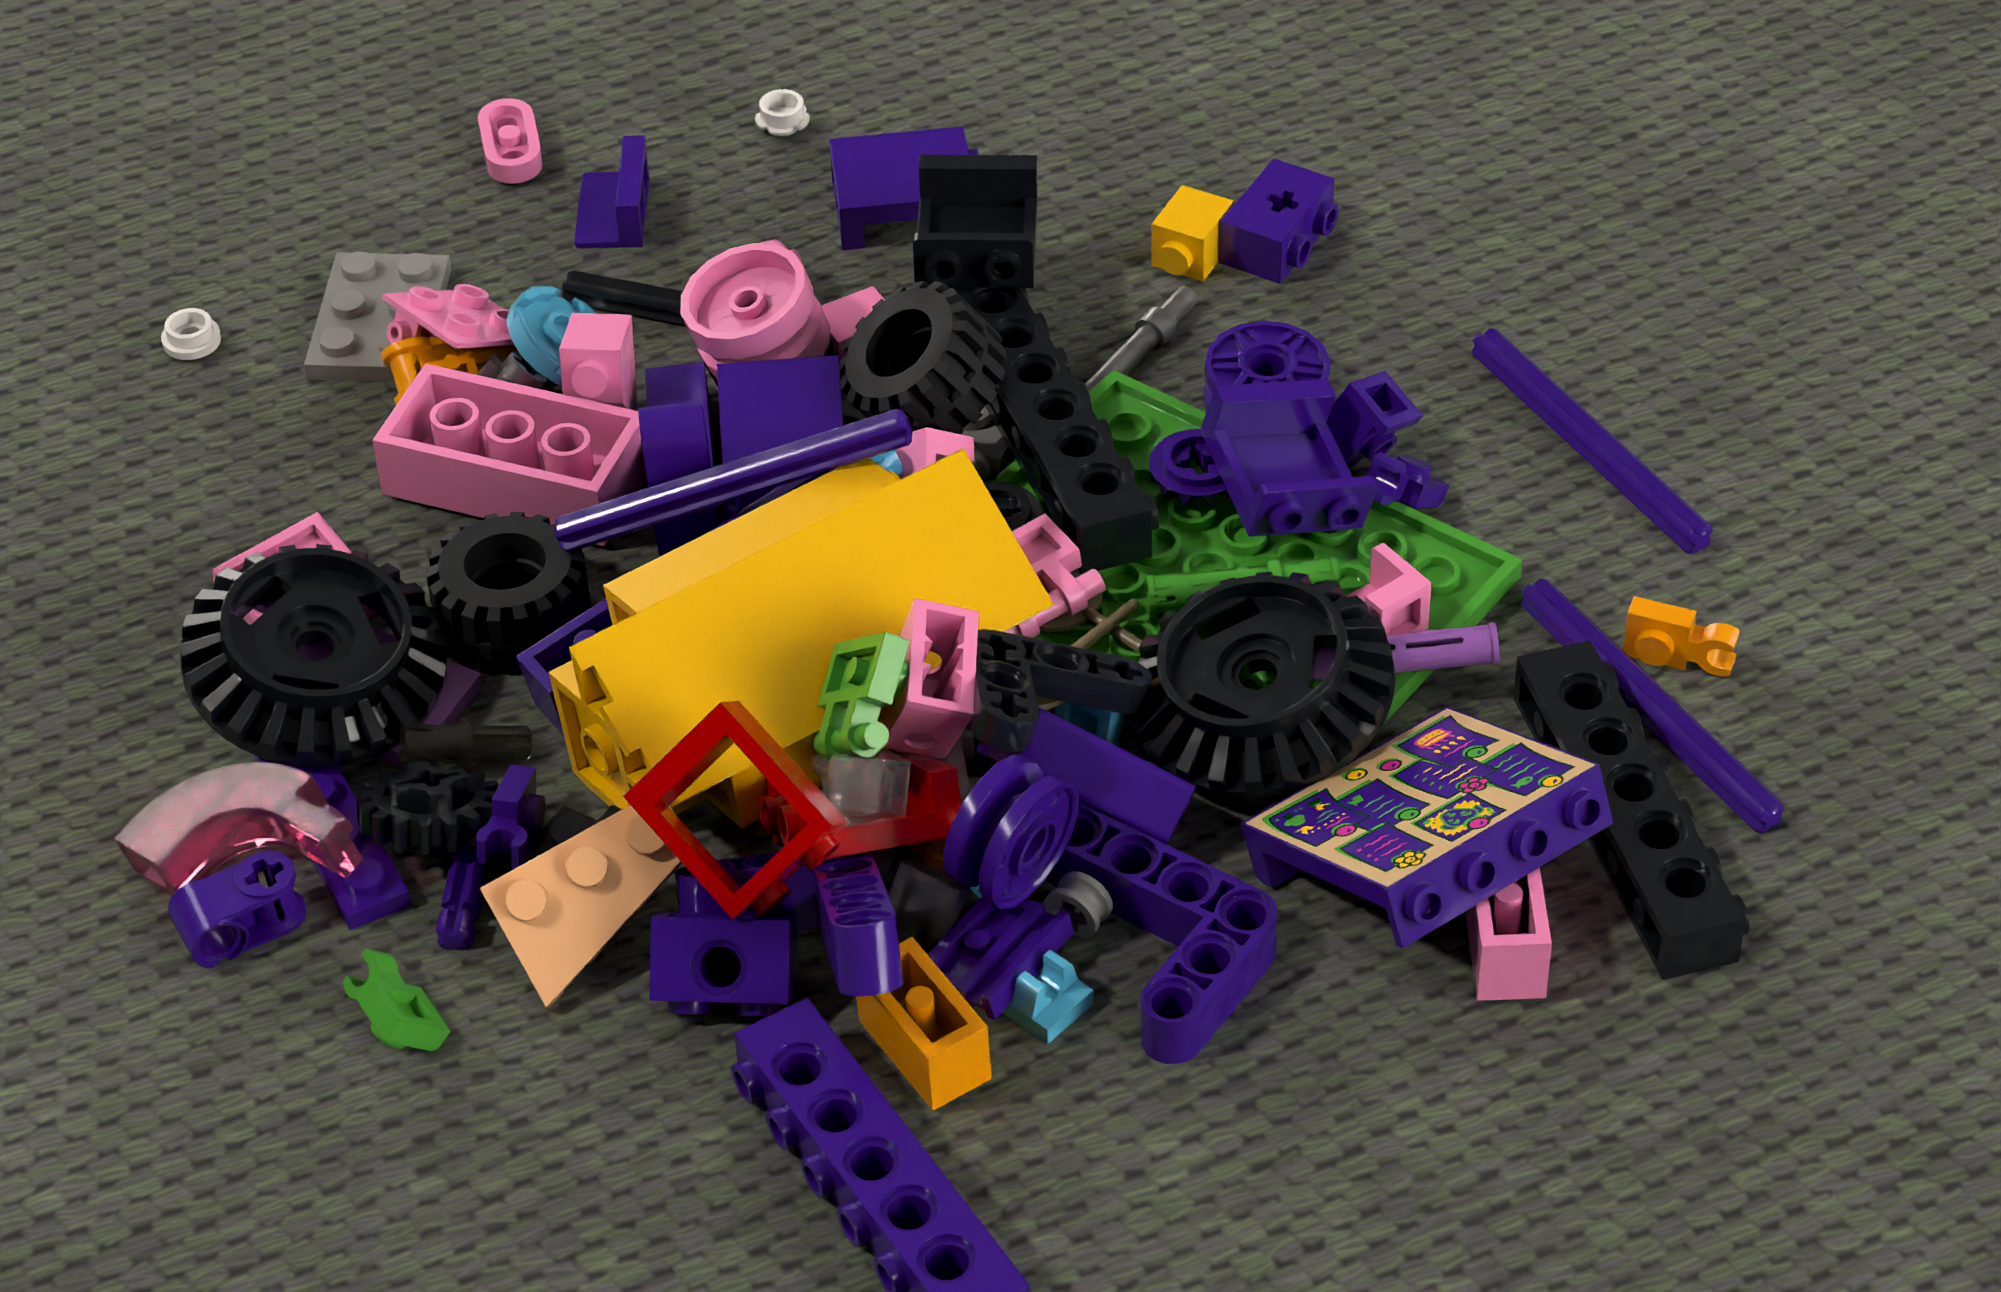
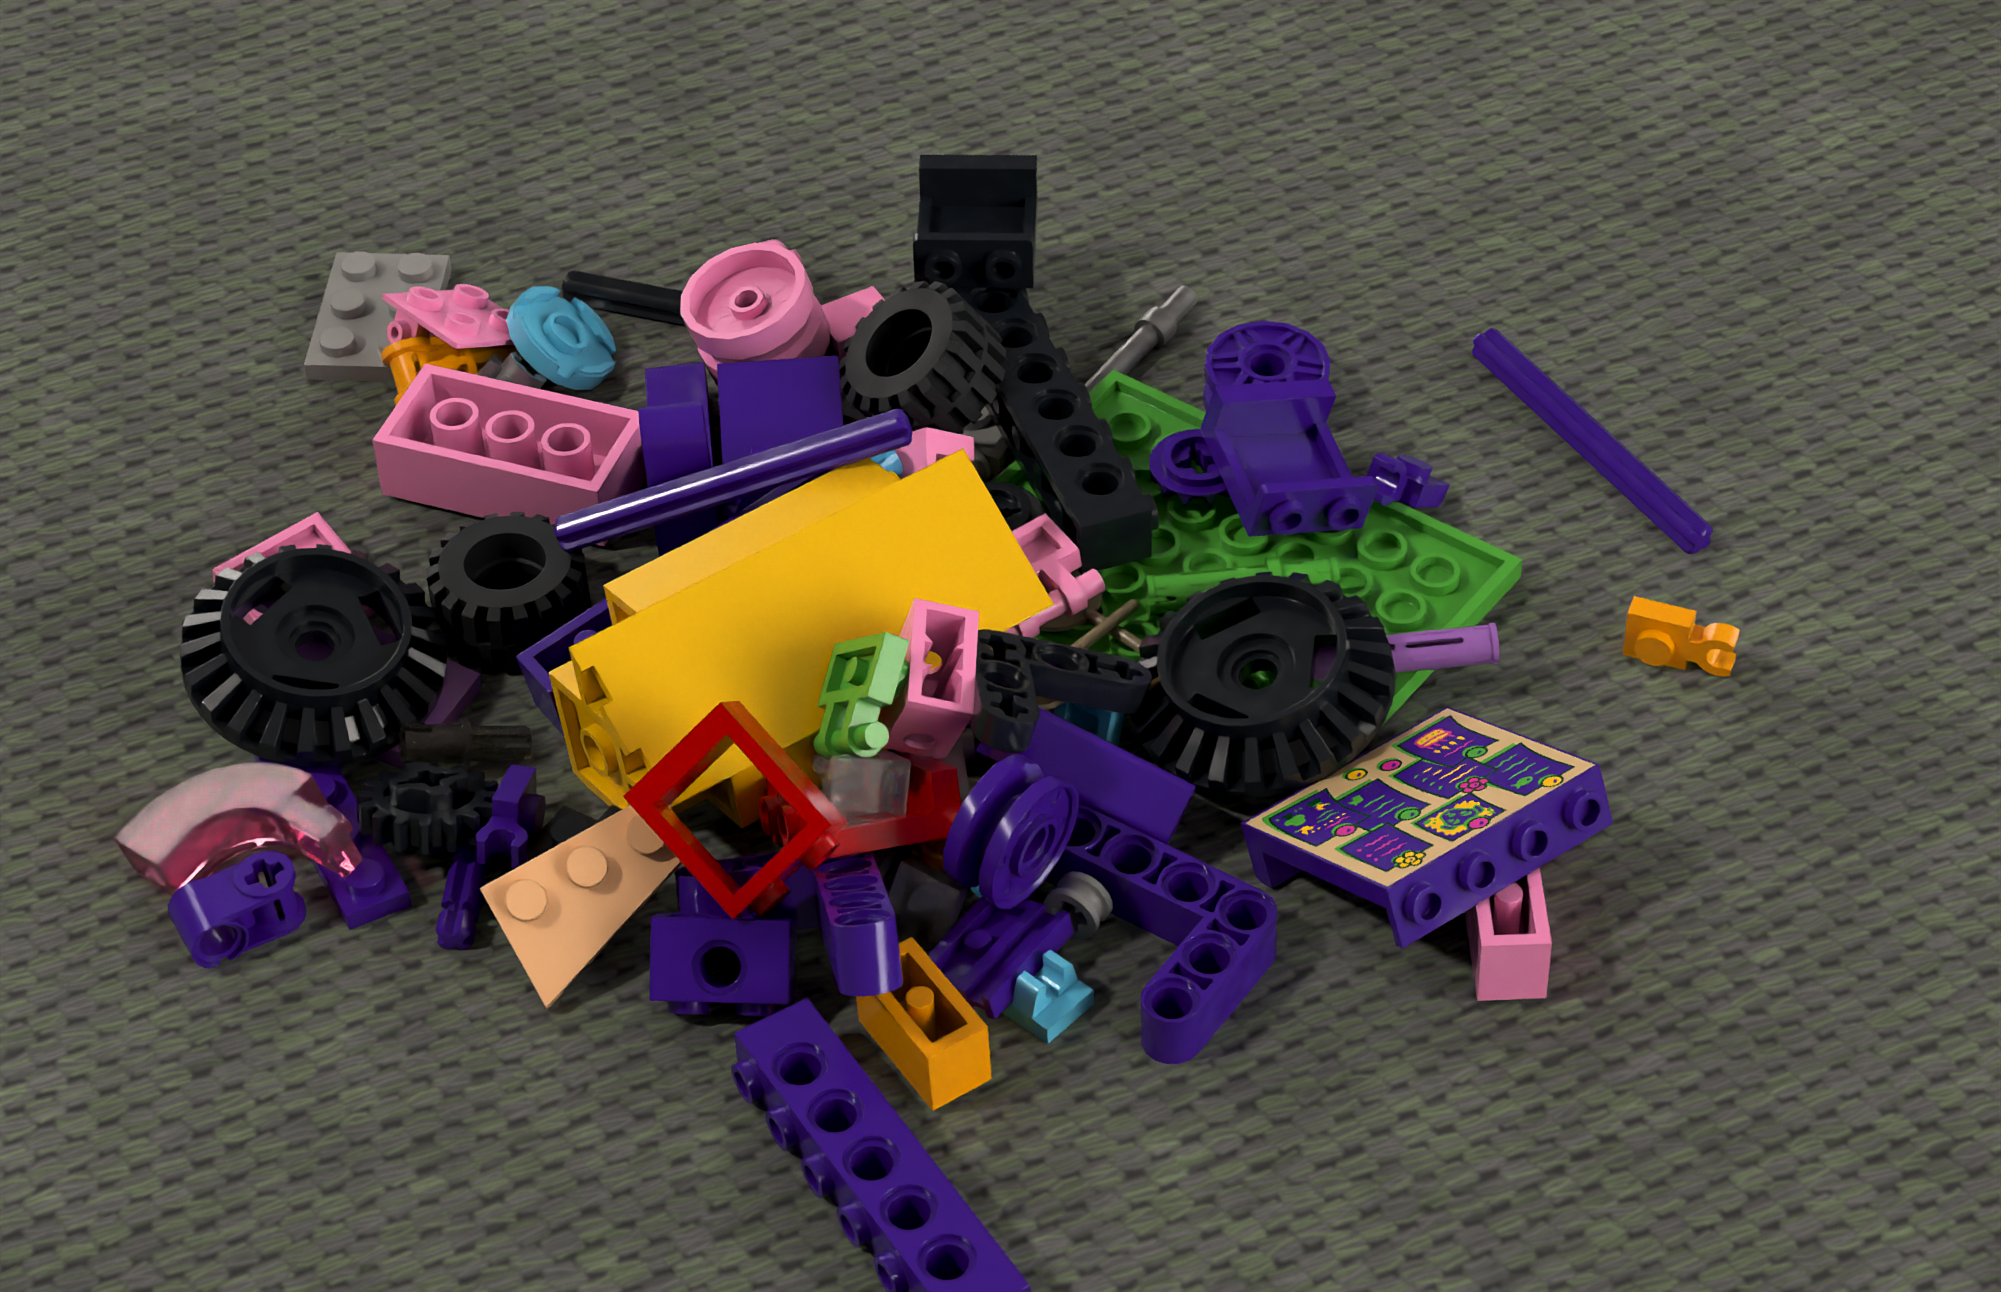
white plate [161,308,221,360] -> none
bright green plate [343,948,451,1051] -> none
bright pink plate [478,98,543,184] -> none
bright pink slope [559,313,638,411] -> none
dark purple panel [574,135,650,249] -> none
white plate [755,89,810,136] -> none
dark purple panel [829,126,979,250] -> none
yellow brick [1151,185,1234,282] -> none
dark purple brick [1219,158,1339,284] -> none
dark purple brick [1326,371,1423,467] -> none
bright pink panel [1346,543,1432,635] -> none
black brick [1513,640,1750,980] -> none
dark purple axle [1521,578,1784,833] -> none

